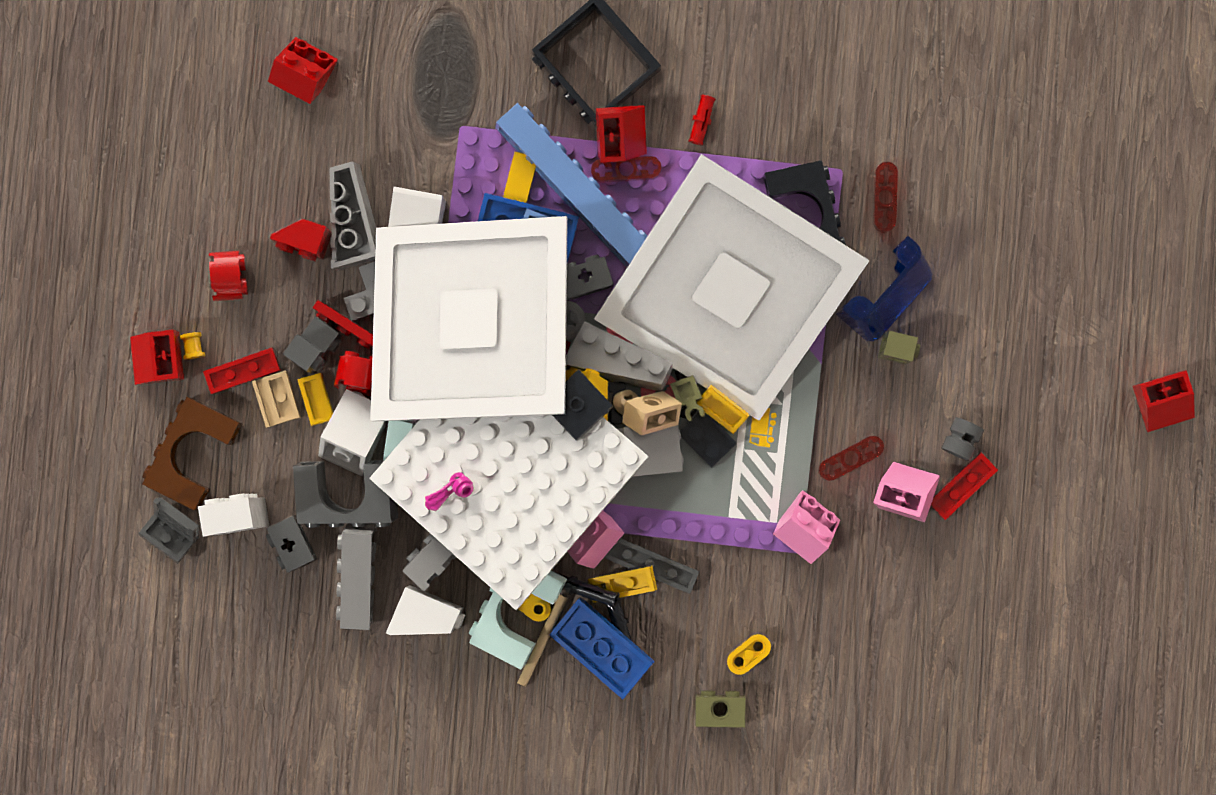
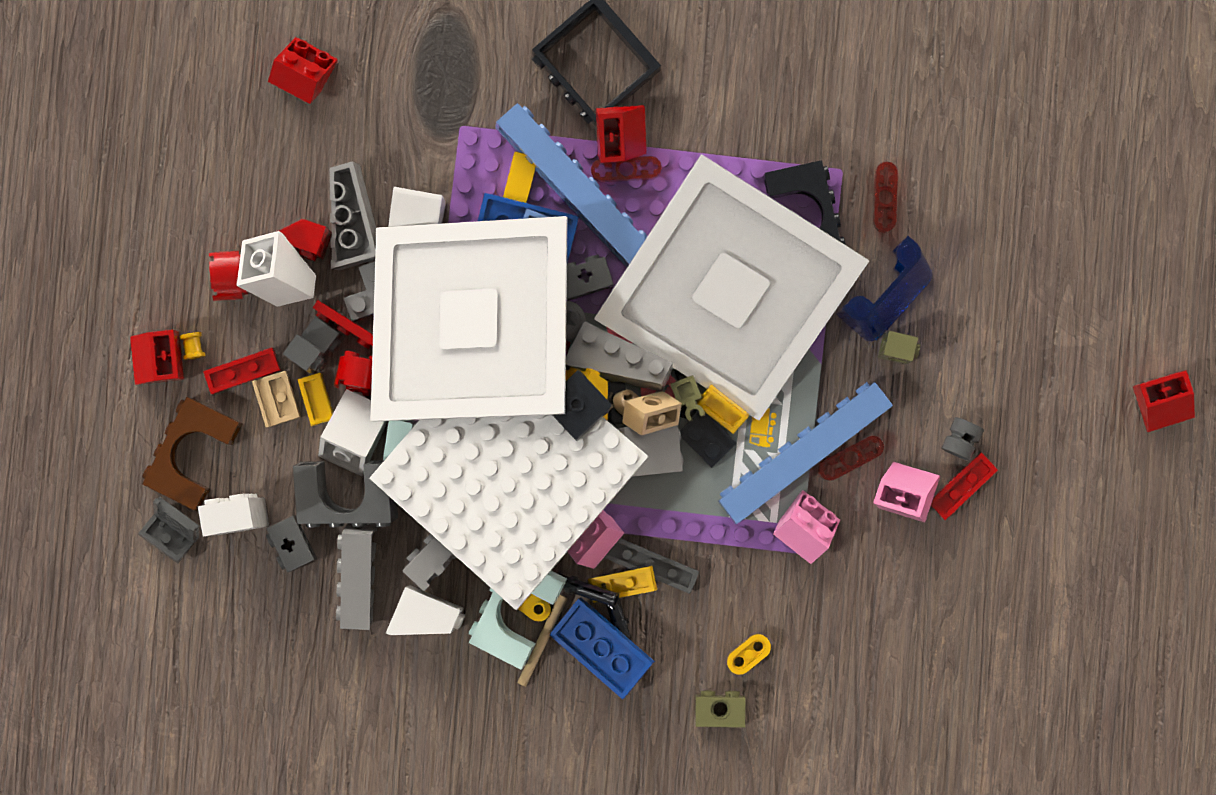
dark pink piece [425,472,473,511] -> none
red pin [688,95,716,146] -> none
none -> white slope [237,231,316,307]
none -> medium blue brick [718,382,893,524]

